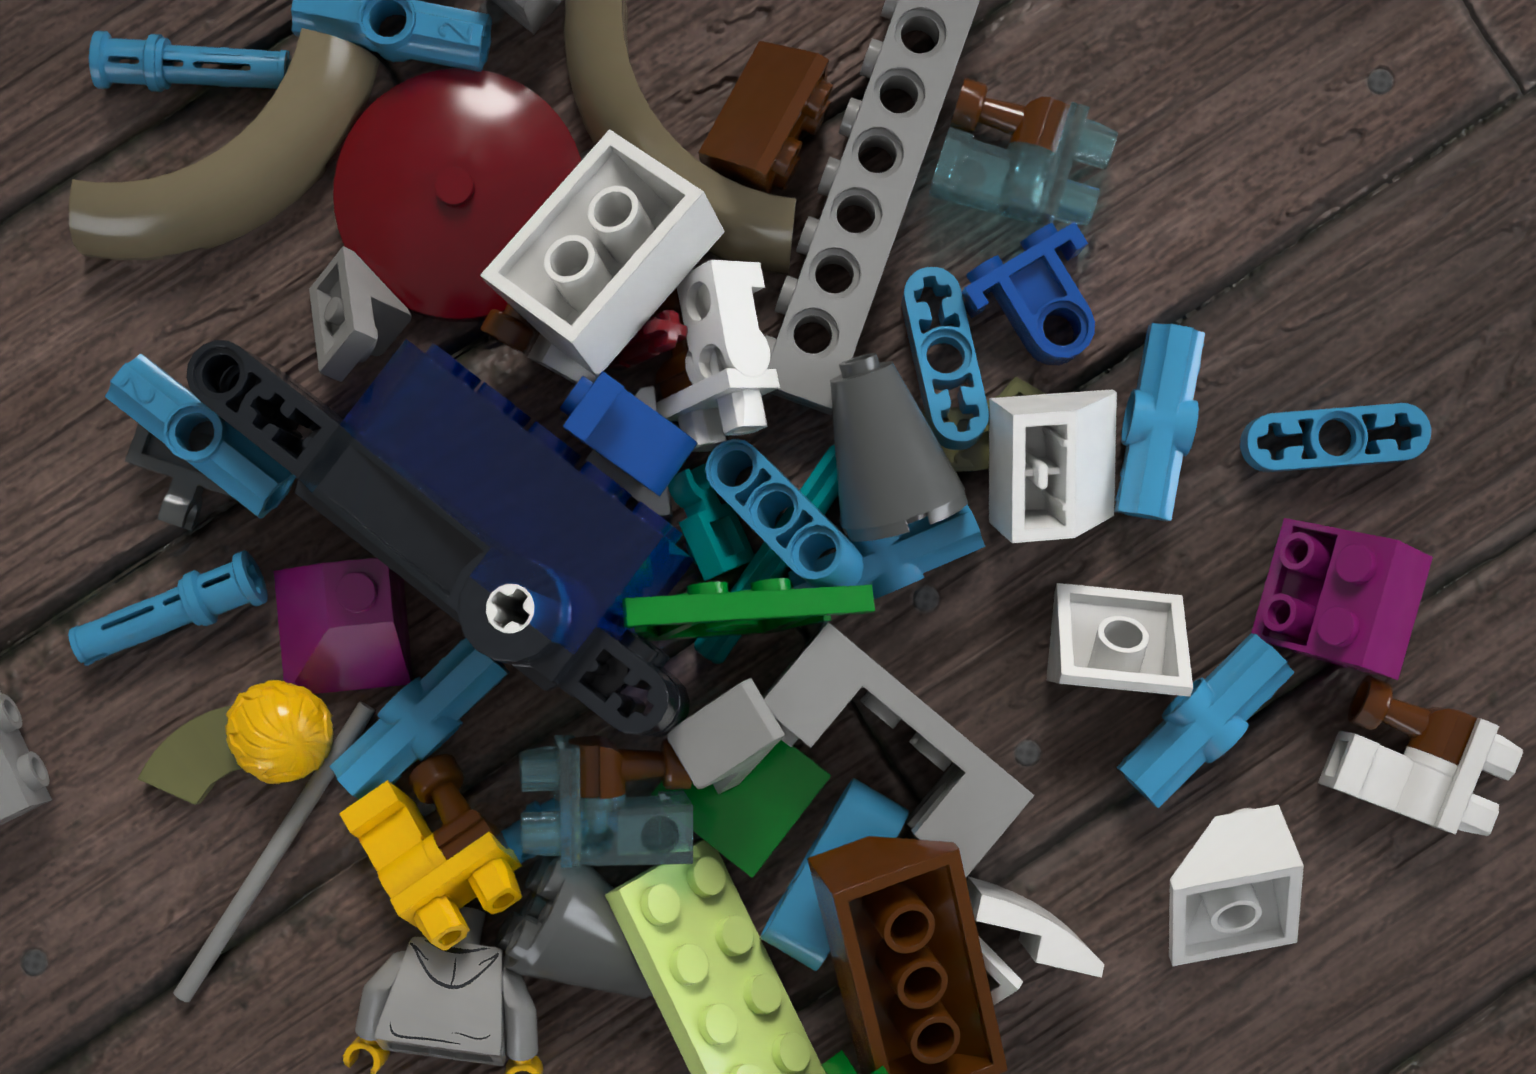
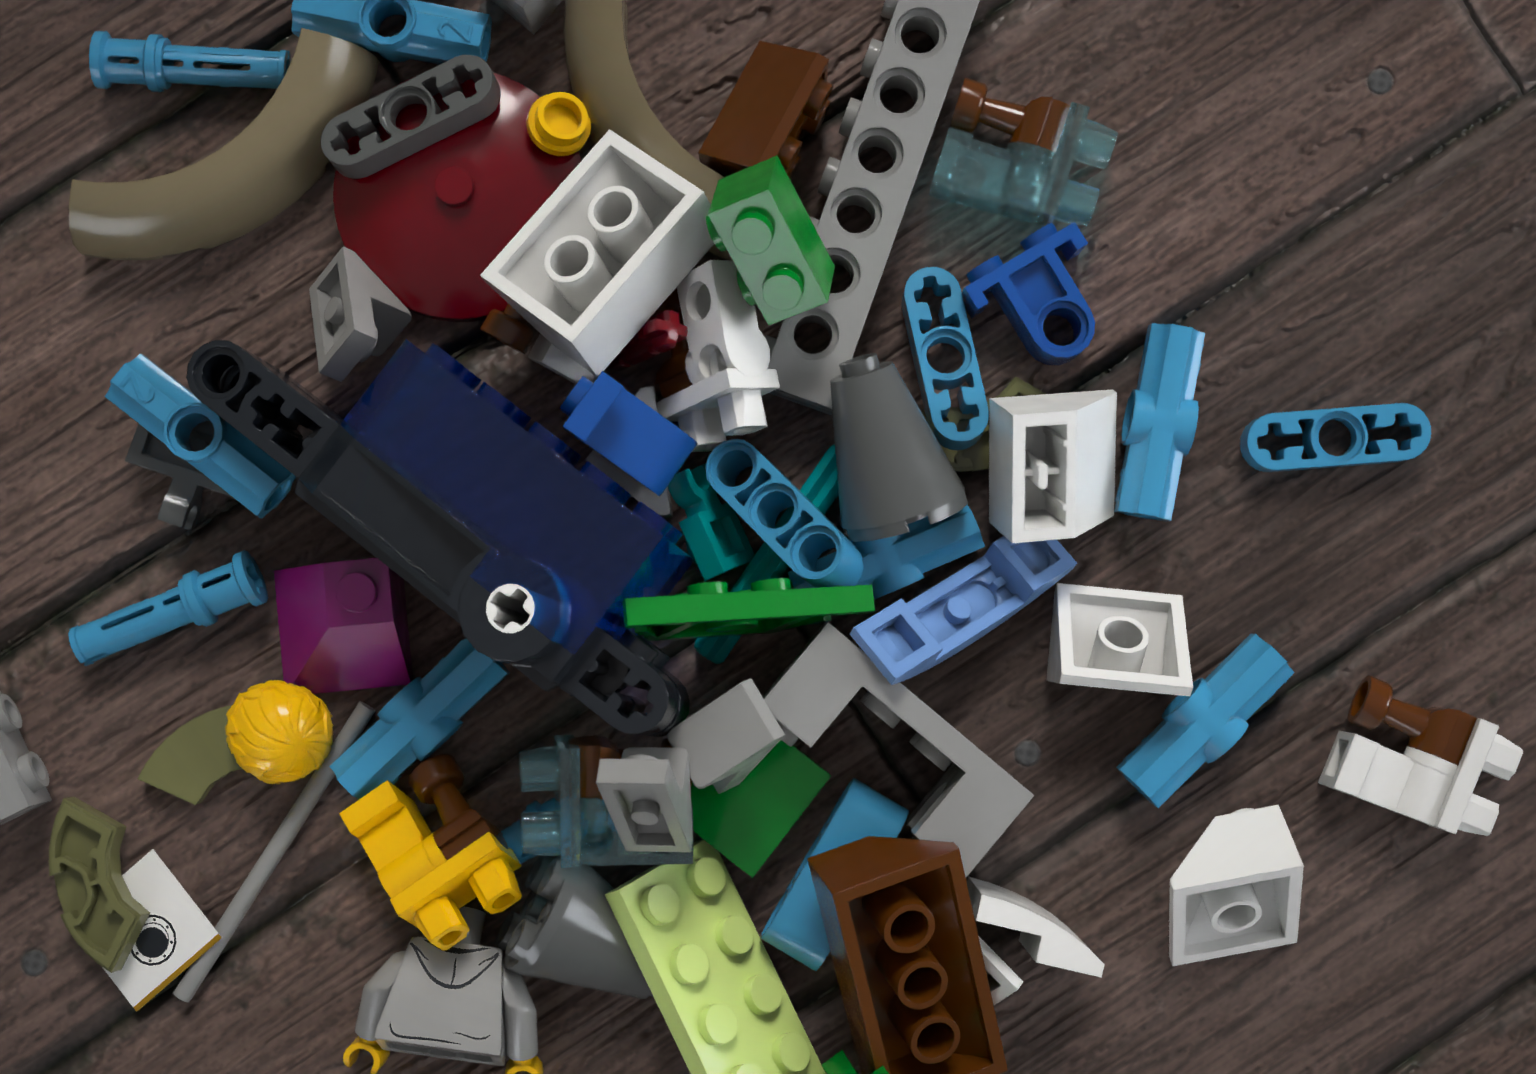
magenta slope [1251,518,1433,680] -> none
none -> olive tile [49,797,150,973]
none -> white sticker [102,849,222,1012]
none -> dark grey beam [321,55,501,179]
none -> yellow plate [526,92,591,156]
none -> light grey slope [596,747,693,852]
none -> green brick [706,155,835,326]
none -> medium blue slope [850,536,1077,685]

